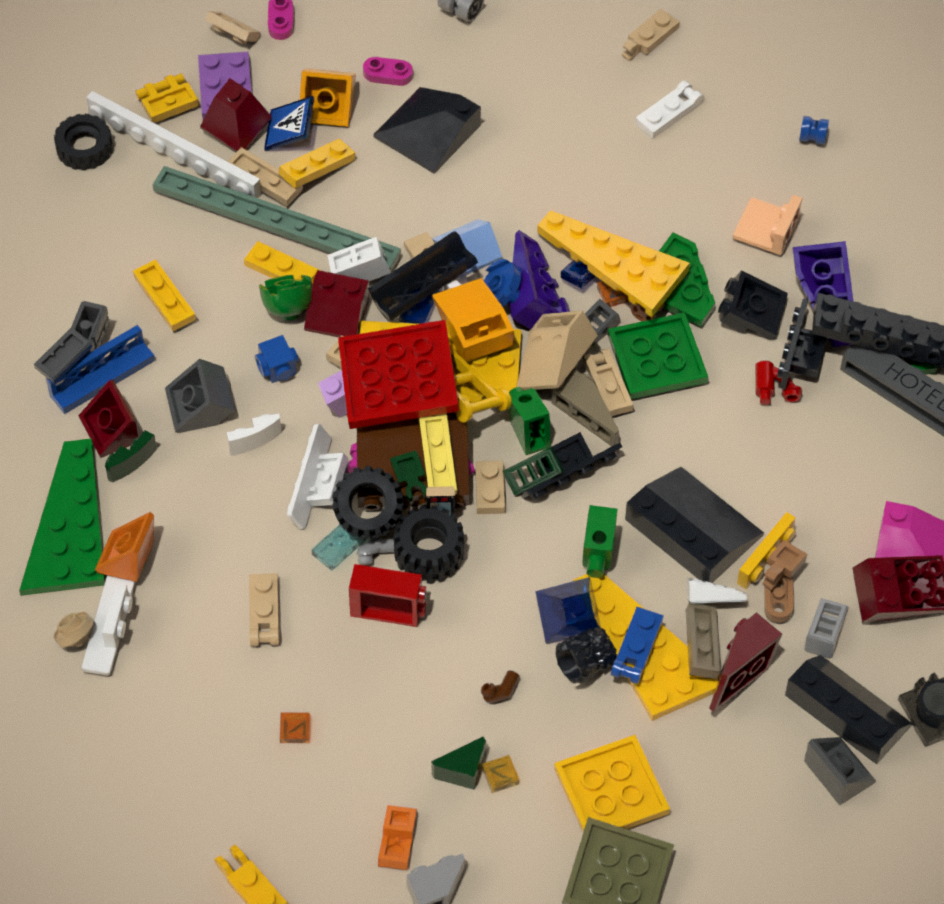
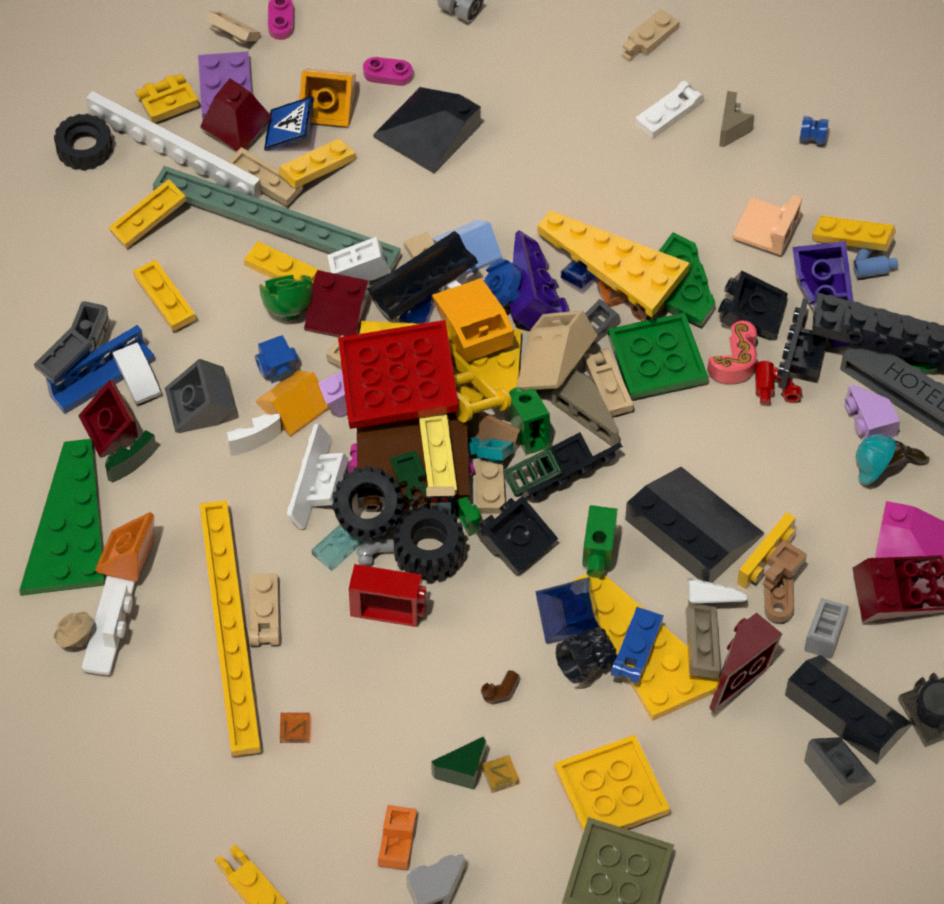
none -> yellow plate [109,179,187,249]
none -> white slope [113,342,161,405]
none -> yellow plate [199,500,261,757]
none -> light orange slope [256,370,330,437]
none -> green plate [457,497,482,536]
none -> medium nougat slope [467,411,520,459]
none -> teal plate [468,437,514,463]
none -> black plate [476,496,558,575]
none -> coral animal [707,320,757,384]
none -> dark tan slope [719,91,754,147]
none -> yellow plate [812,215,896,251]
none -> lavender slope [844,385,900,439]
none -> medium blue plant [853,248,898,278]
none -> teal piece [855,434,930,485]

